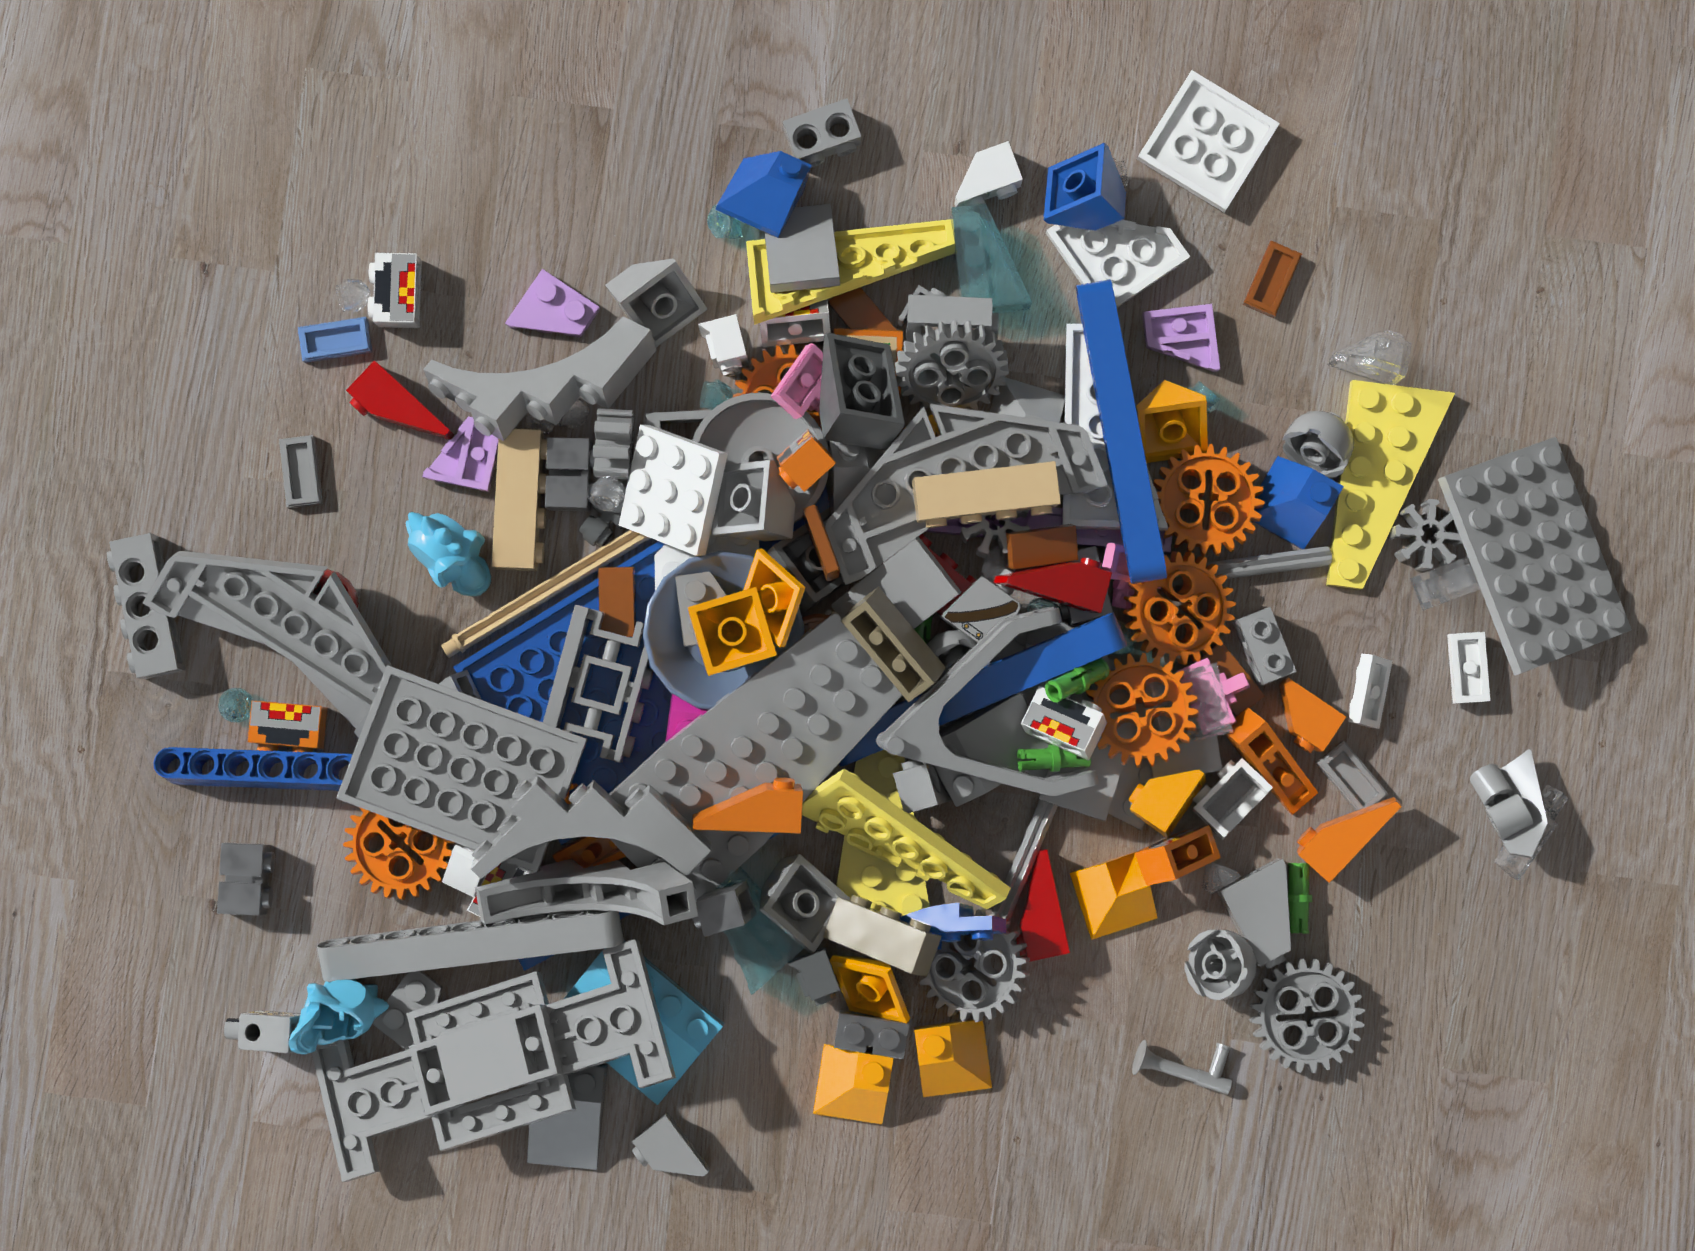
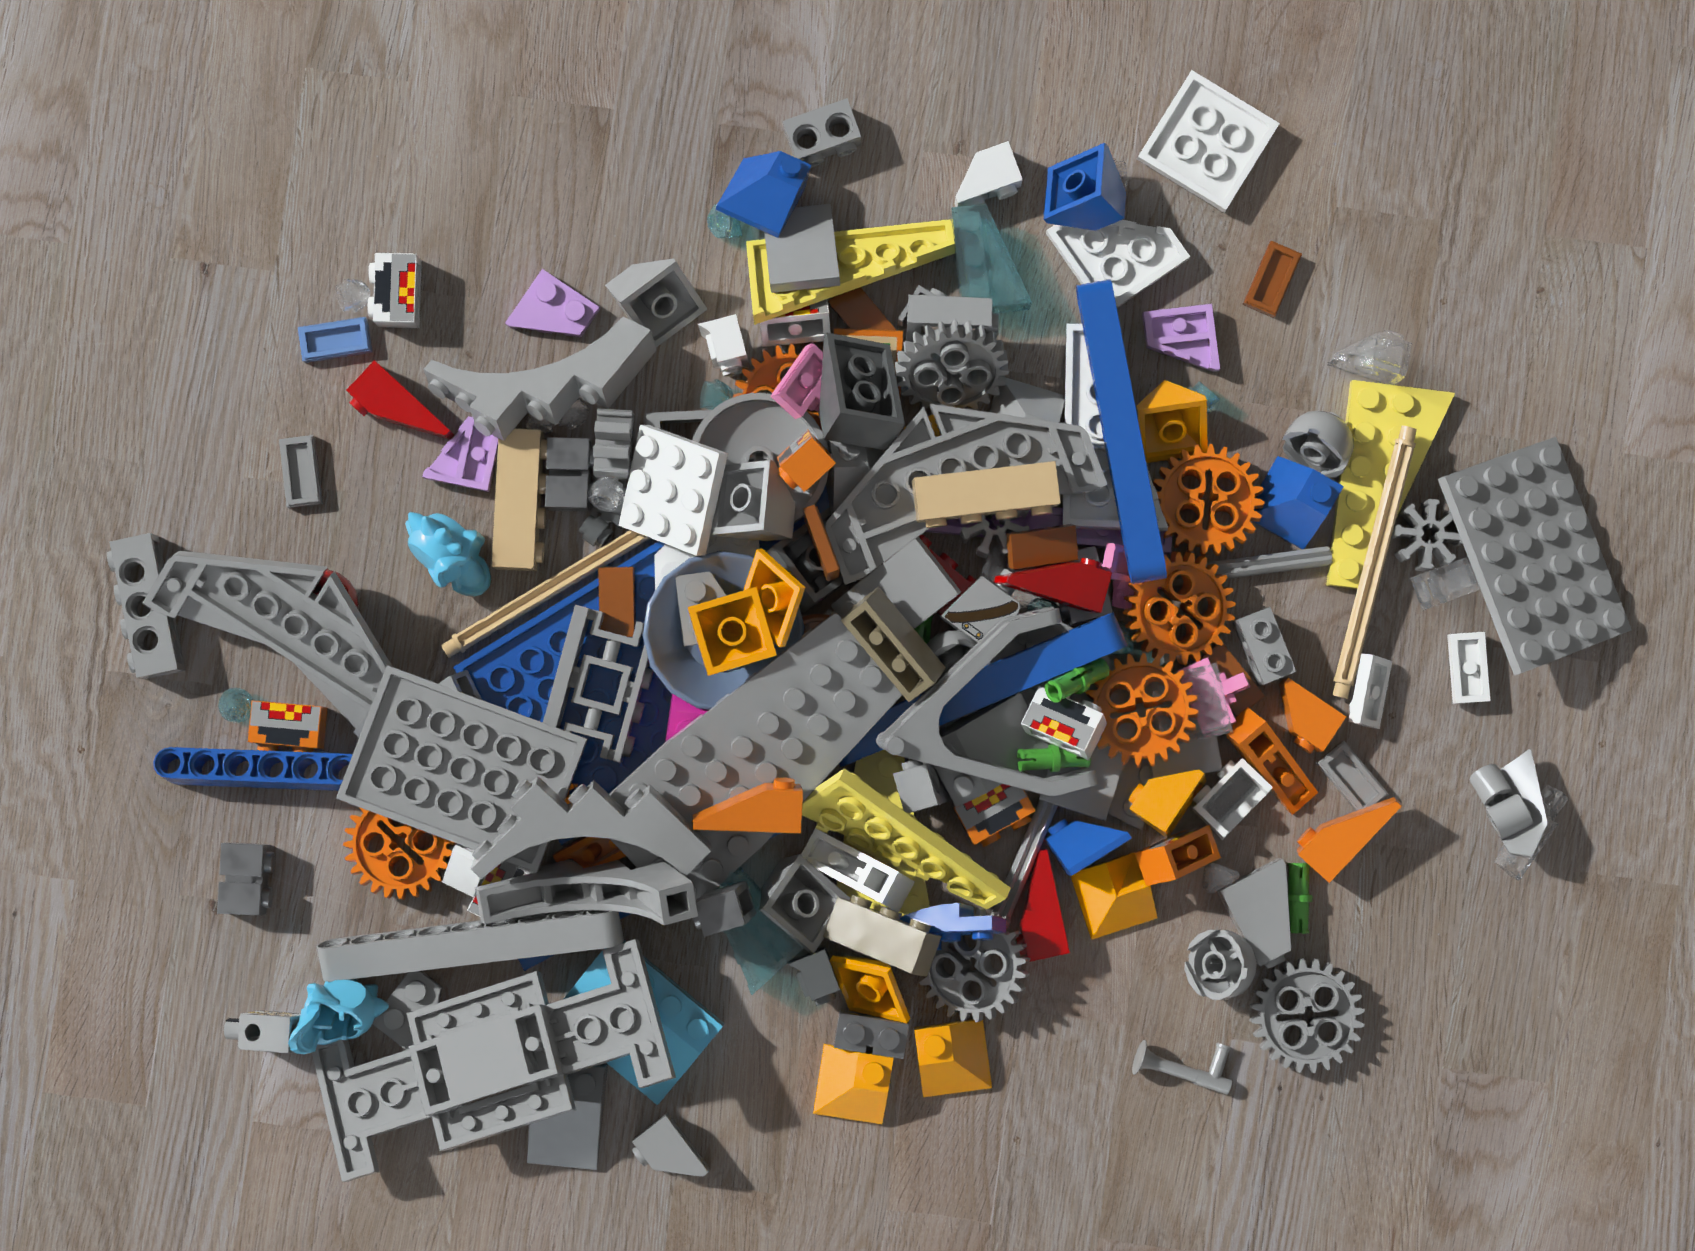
none -> white slope [801,828,915,912]
none -> brick [953,784,1035,847]
none -> blue slope [1044,819,1132,876]
none -> tan piece [1332,426,1417,699]

